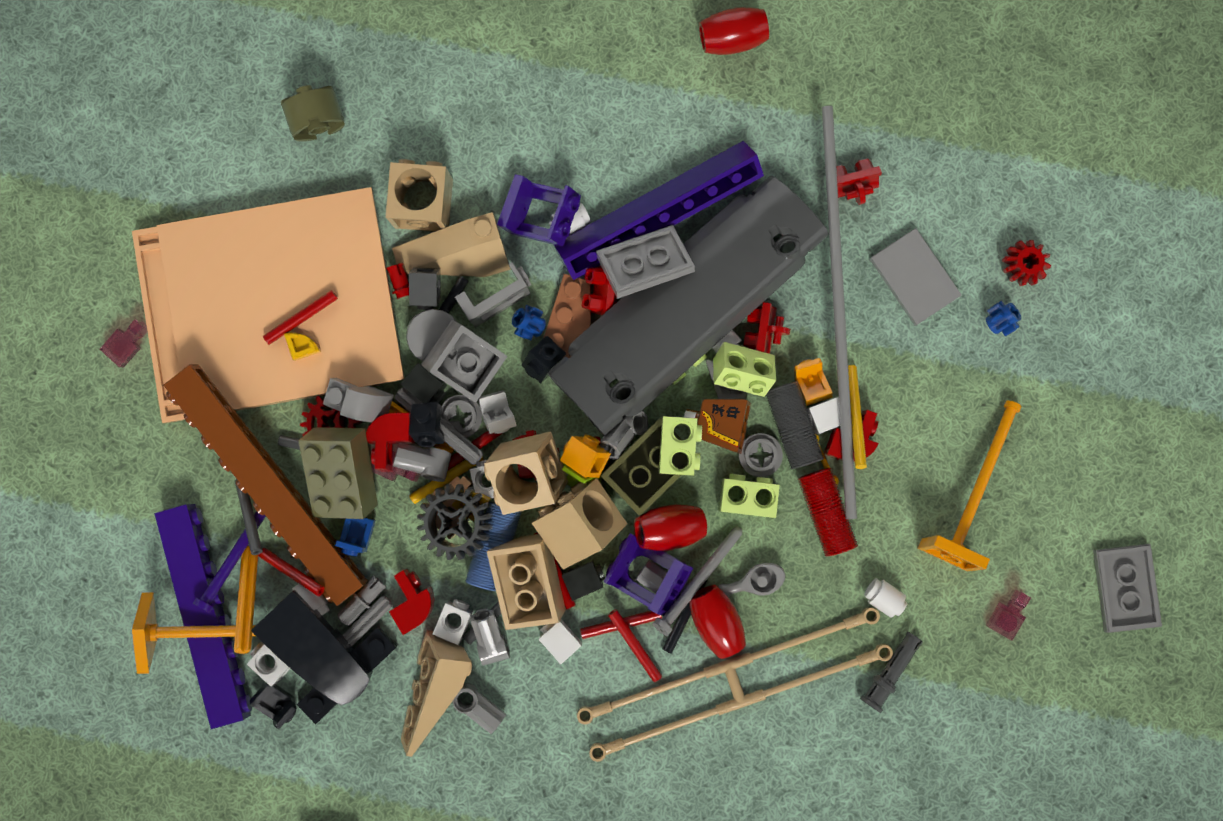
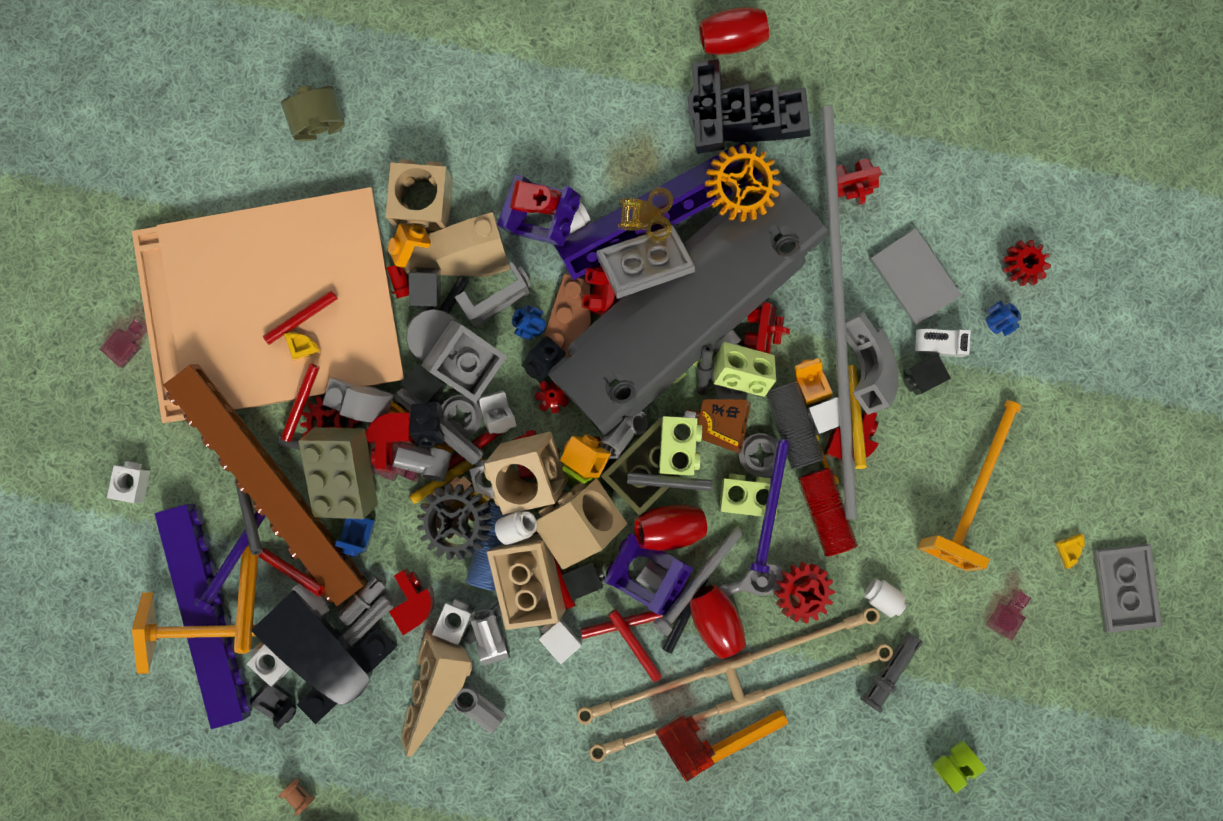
none -> white brick [107,461,150,503]
none -> nougat bush [278,778,315,816]
none -> red piece [281,363,320,442]
none -> light orange bracket [388,223,431,267]
none -> white brick [495,511,537,545]
none -> red piece [510,180,562,215]
none -> red plant [535,380,569,414]
none -> clear yellow piece [618,187,673,245]
none -> dark grey piece [627,473,712,491]
none -> clear red brick [655,712,716,782]
none -> light orange axle [686,710,788,774]
none -> black slope [688,59,811,154]
none -> dark grey bar [696,345,714,395]
none -> light orange gear [705,145,781,222]
none -> dark purple bar [750,439,789,573]
none -> red gear [774,562,835,624]
none -> light grey arch [845,312,899,415]
none -> pearl dark grey brick [903,354,951,395]
none -> white leg [915,329,971,357]
none -> lime wheel [931,740,986,794]
none -> yellow tile [1055,533,1085,569]

